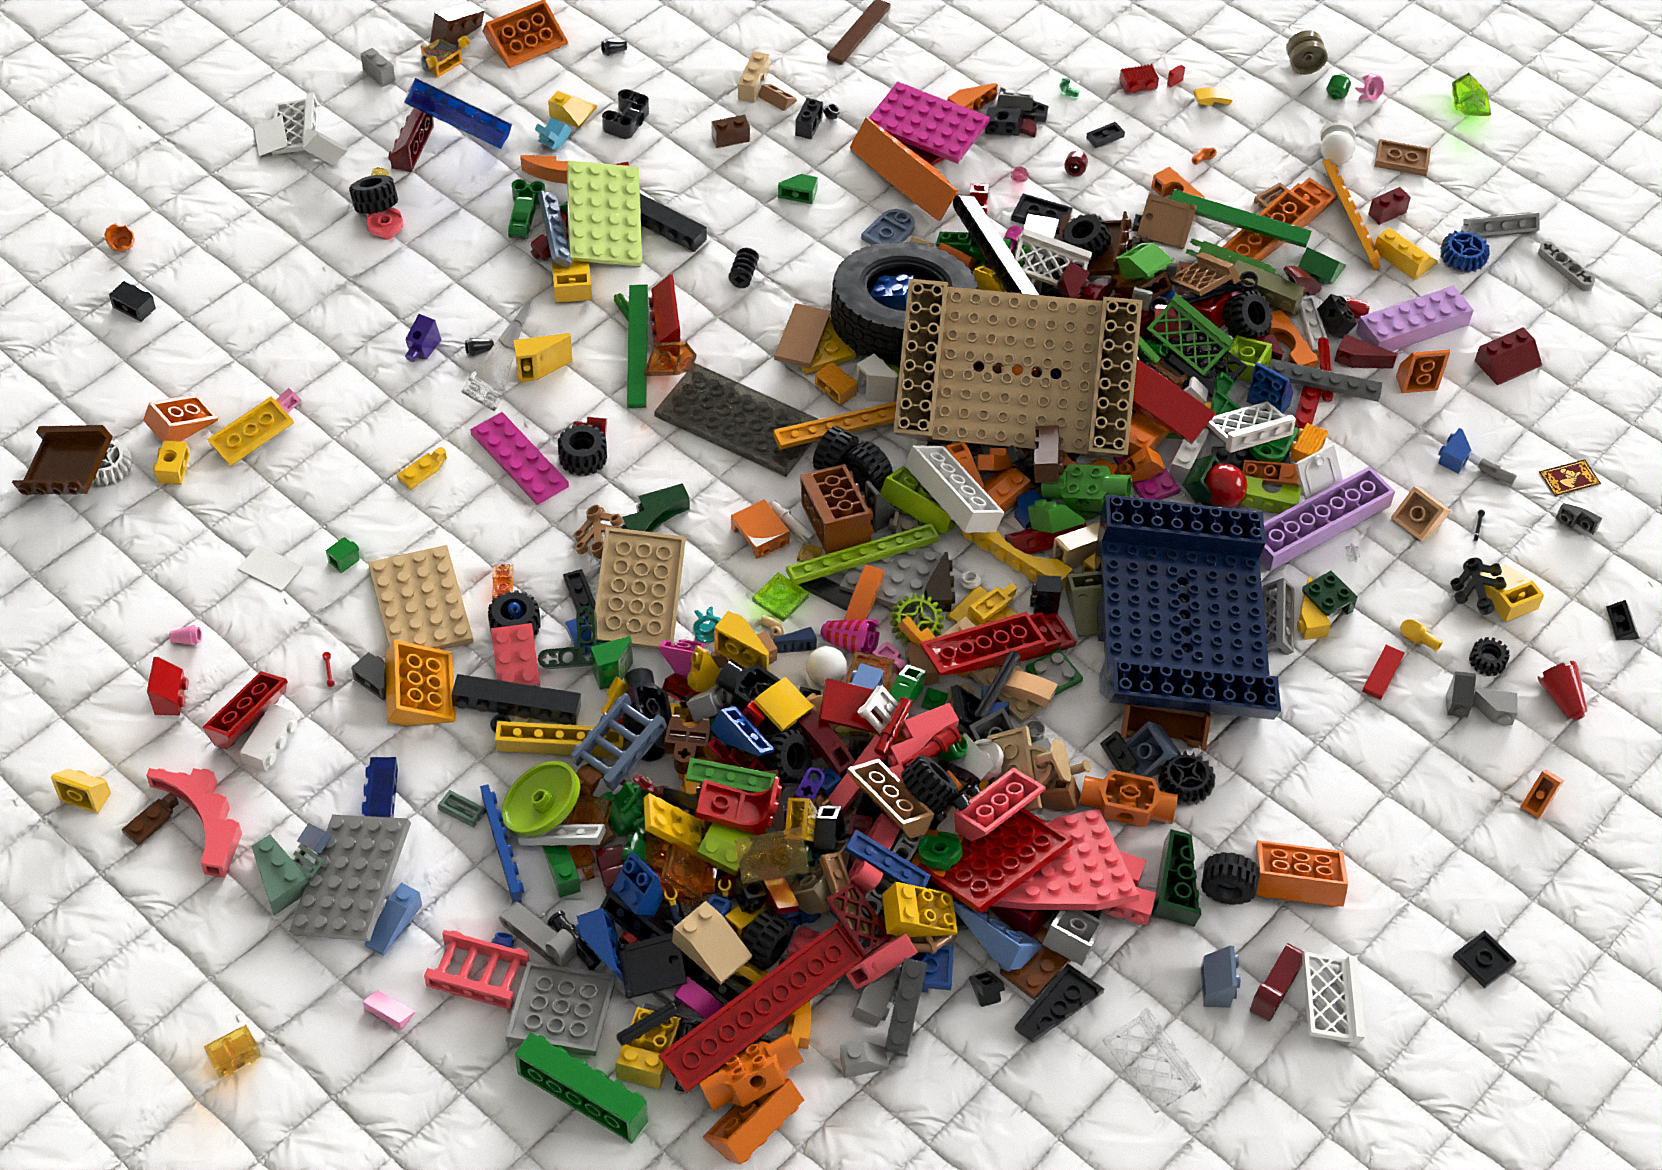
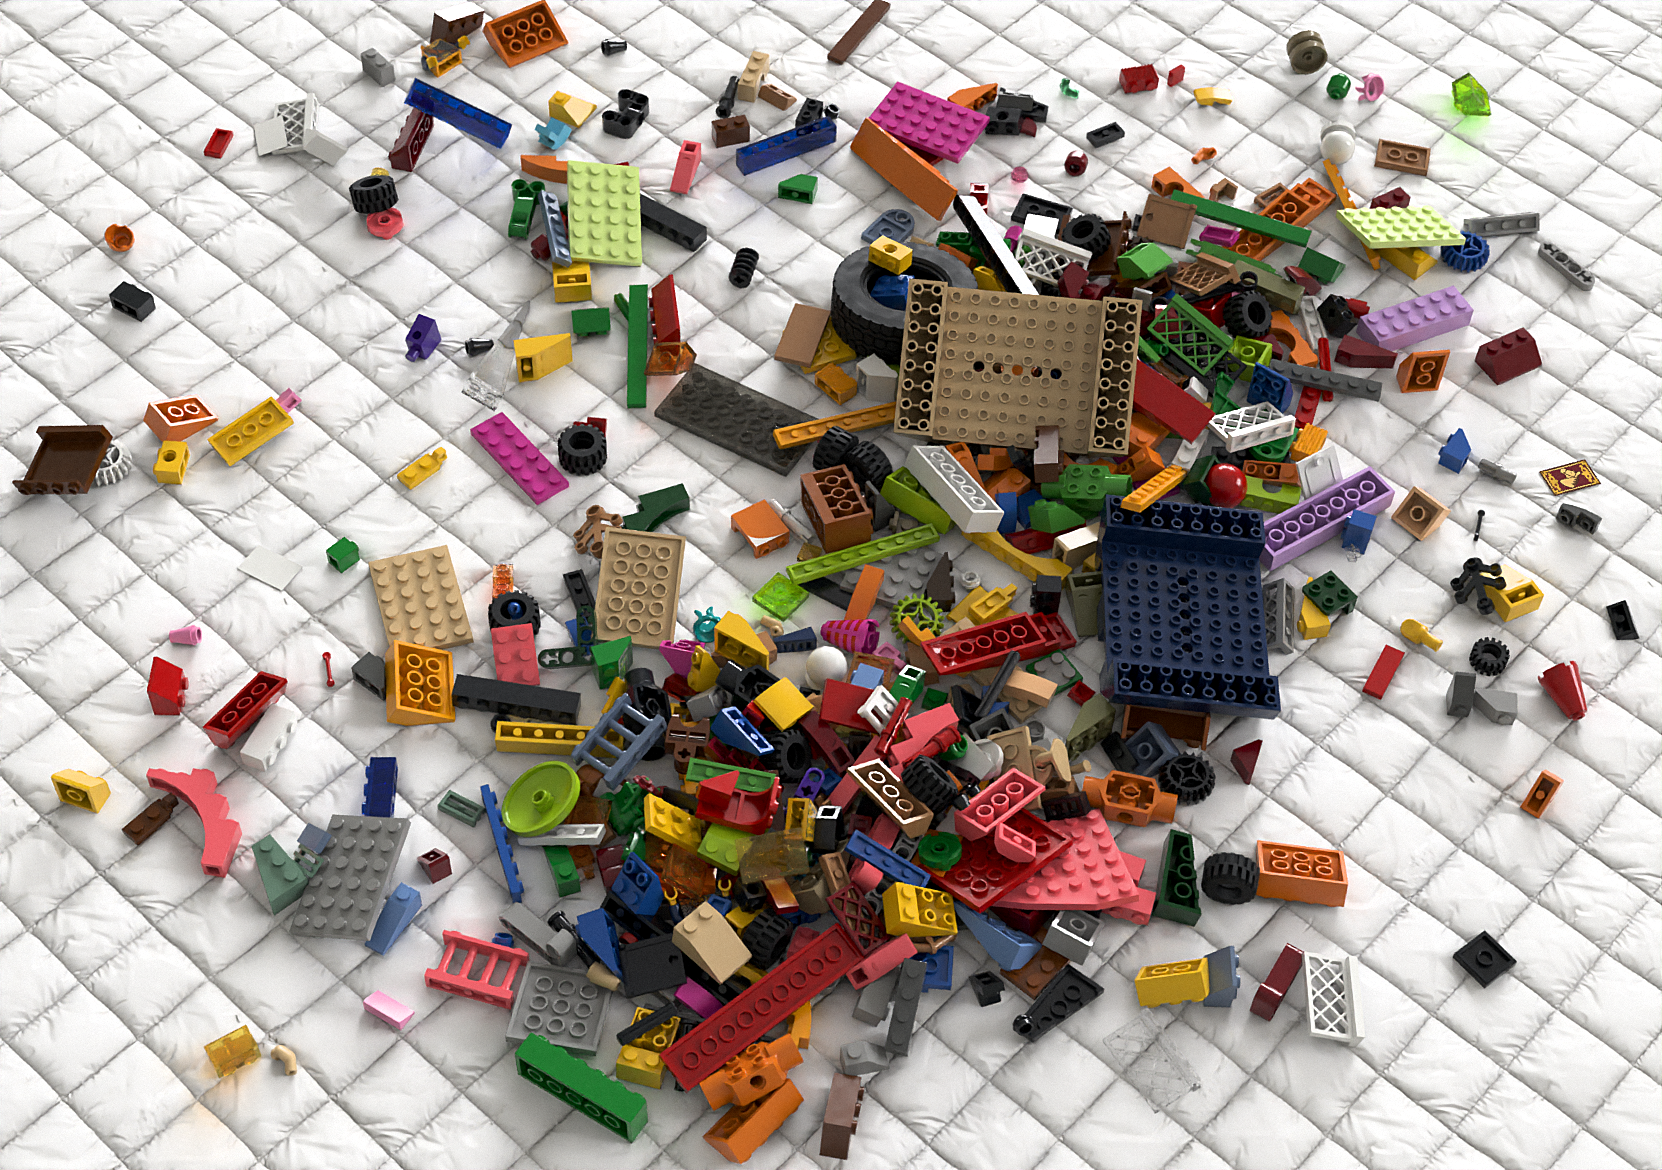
none -> red tile [203,128,234,159]
none -> tan arm [270,1045,297,1076]
none -> dark red slope [417,848,452,884]
none -> green slope [571,307,611,336]
none -> tan cone [586,961,621,992]
none -> coral slope [670,140,701,194]
none -> red slope [695,770,739,809]
none -> black pin [716,76,740,119]
none -> clear blue brick [736,116,837,176]
none -> reddish brown wedge [819,1072,865,1160]
none -> yellow brick [868,235,913,275]
none -> coral slope [994,822,1036,862]
none -> blue slope [995,492,1017,534]
none -> black plate [1012,1014,1034,1036]
none -> black slope [1041,791,1091,822]
none -> olive slope [1065,693,1116,761]
none -> red tile [1067,680,1096,706]
none -> light orange plate [1121,465,1187,513]
none -> yellow slope [1134,958,1210,1008]
none -> dark pink tile [1199,225,1240,248]
none -> medium nougat bracket [1209,177,1238,202]
none -> dark red slope [1230,739,1263,785]
none -> yellowish green plate [1336,206,1466,249]
none -> blue brick [1340,509,1377,555]

